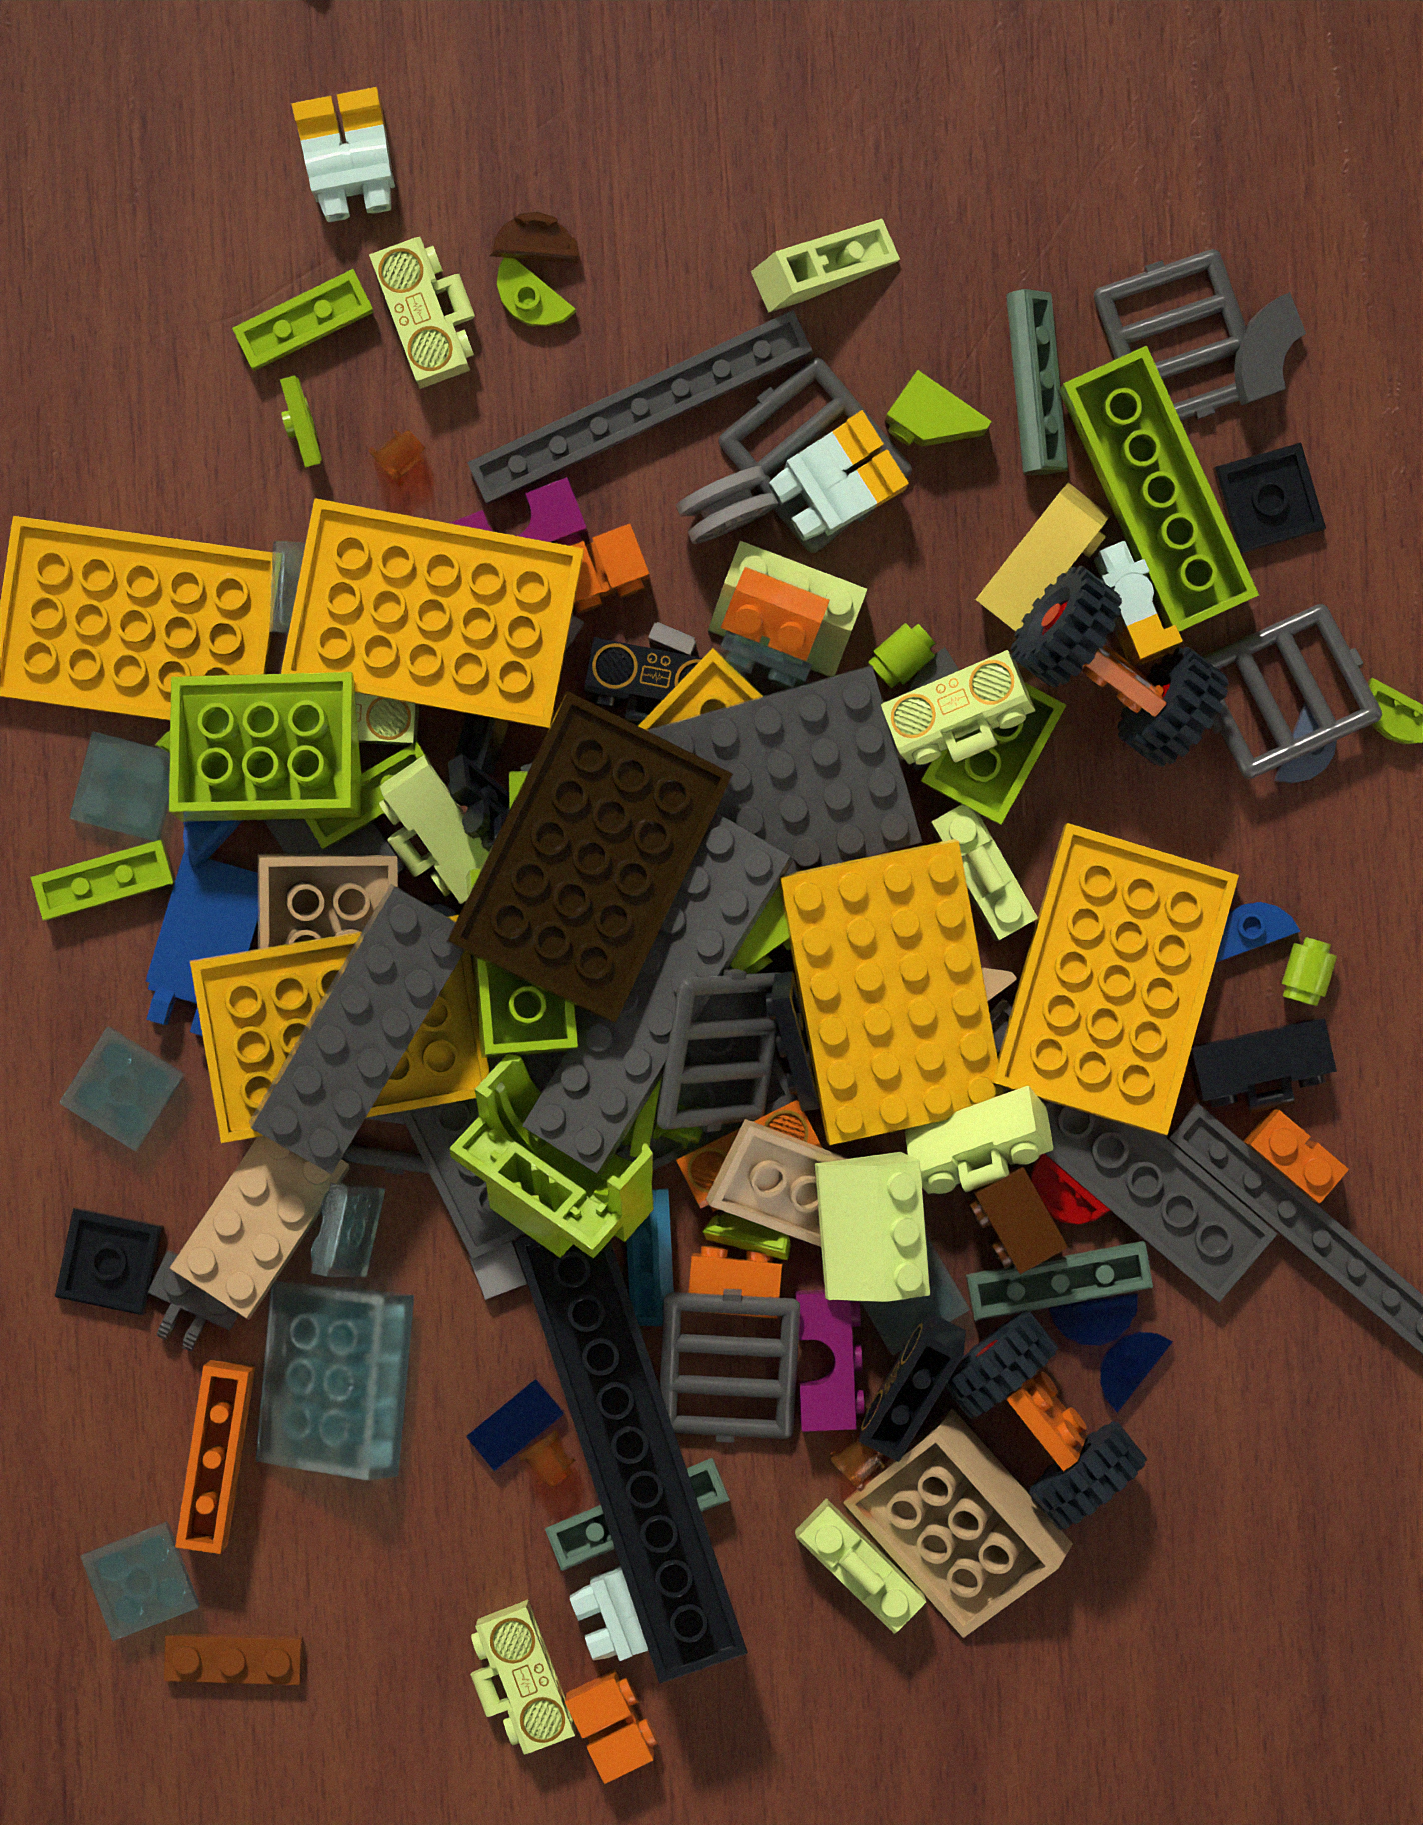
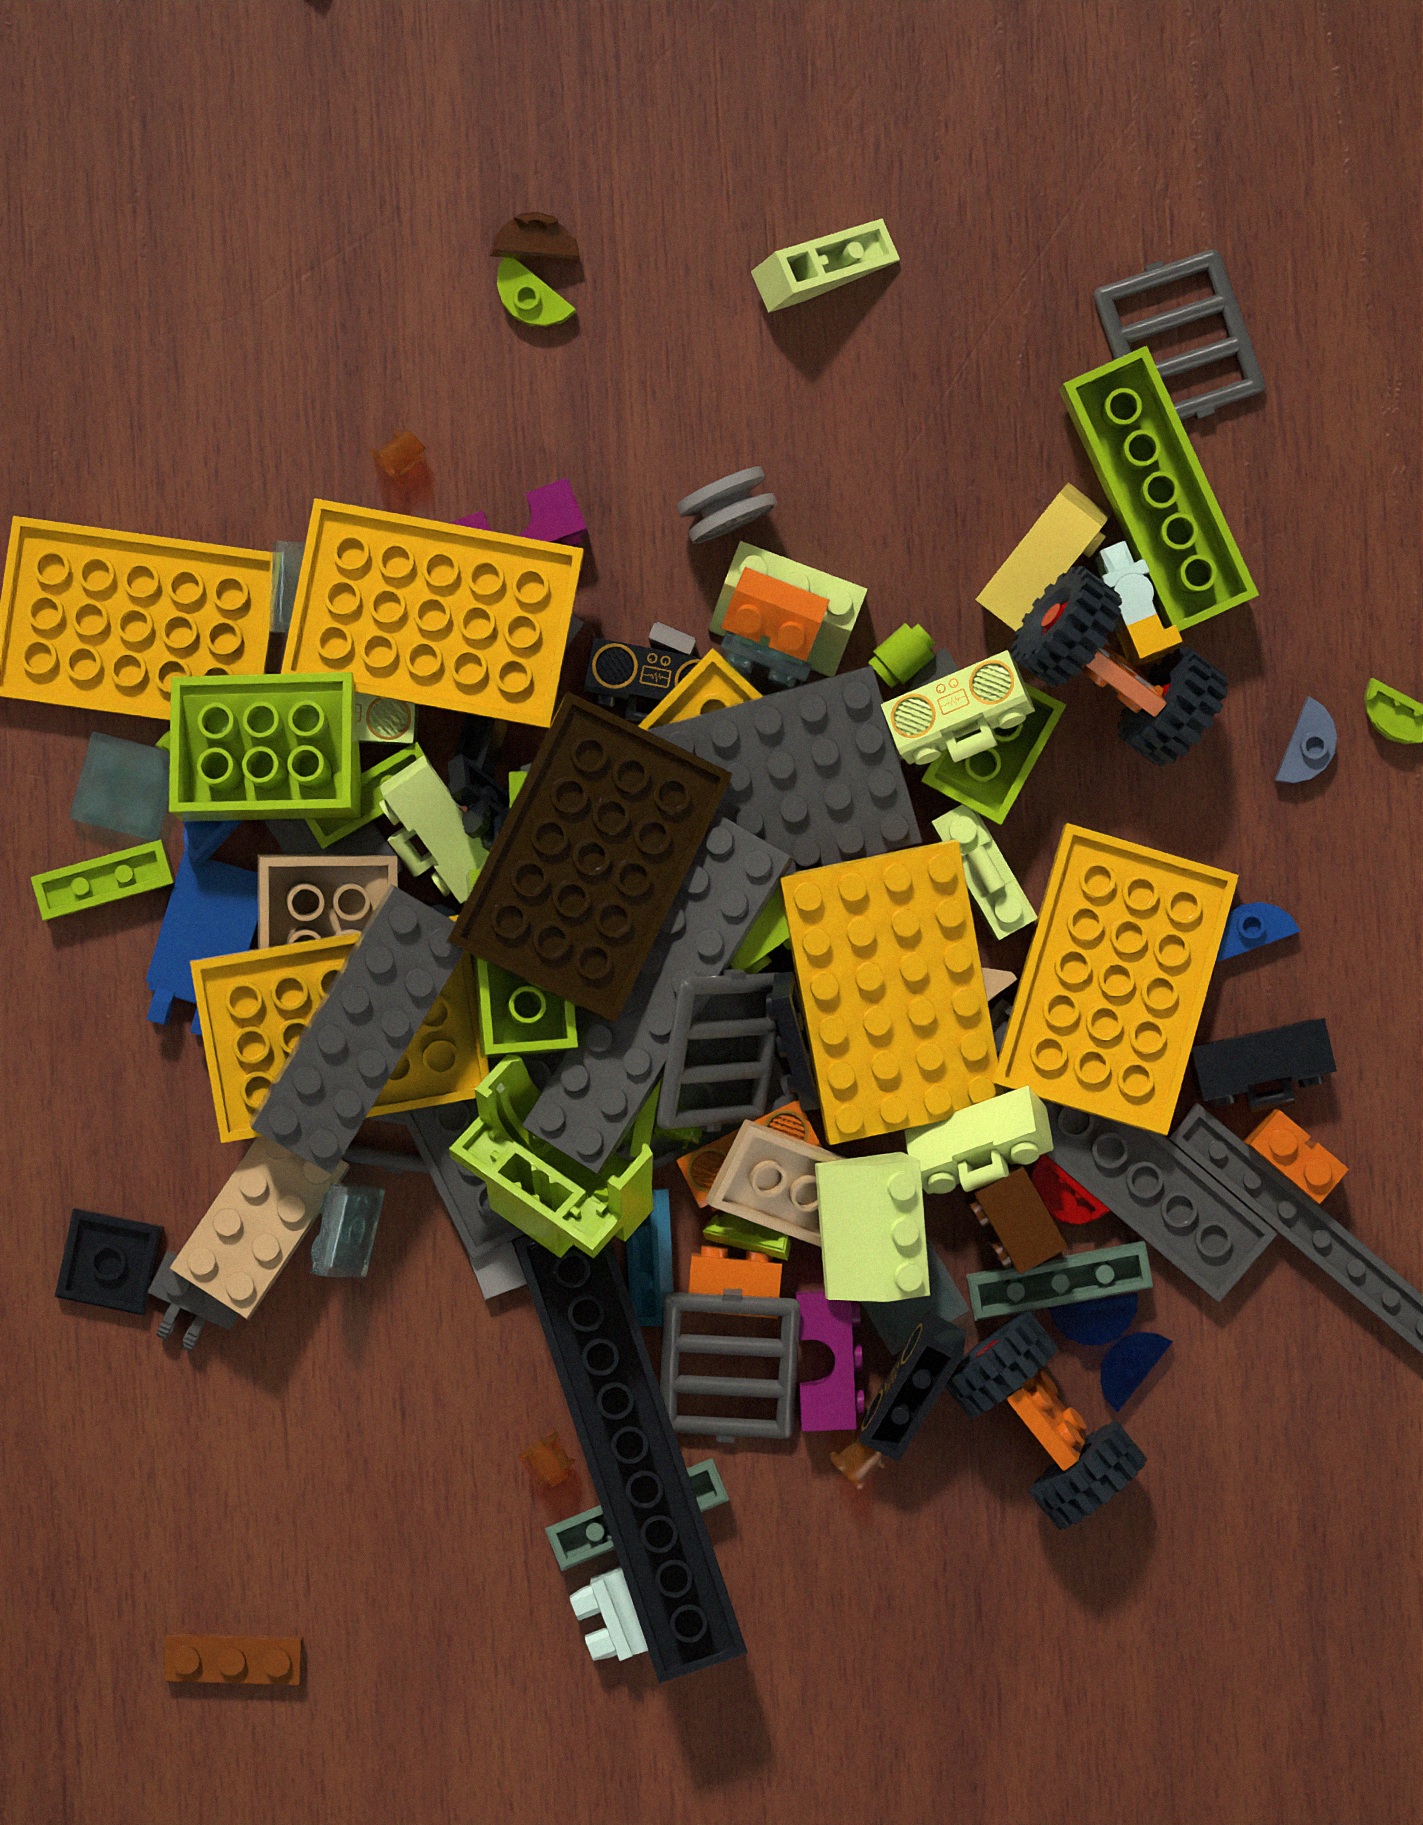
clear light blue plate [59,1026,186,1151] -> none
clear light blue plate [80,1521,200,1641] -> none
orange brick [175,1360,255,1554] -> none
lime plate [232,269,374,371] -> none
clear light blue slope [255,1281,414,1480] -> none
lime plate [280,375,322,468] -> none
light aqua hips [291,87,395,222] -> none
yellowish green piece [369,237,475,389] -> none
clear blue tile [466,1377,565,1472] -> none
dark grey plate [467,310,812,505] -> none
yellowish green piece [470,1600,576,1754] -> none
orange piece [565,1669,658,1784] -> none
orange piece [571,523,650,614] -> none
dark grey bar [718,357,912,553] -> none
light aqua hips [768,410,909,541] -> none
yellowish green piece [795,1498,926,1634] -> none
tan slope [843,1408,1073,1638] -> none
lime slope [885,370,992,447] -> none
sand green brick [1006,289,1068,475] -> none
dark grey bar [1202,604,1382,779] -> none
black tile [1213,442,1326,554] -> none
dark grey tile [1235,292,1306,406] -> none
lime brick [1282,937,1338,1007] -> none

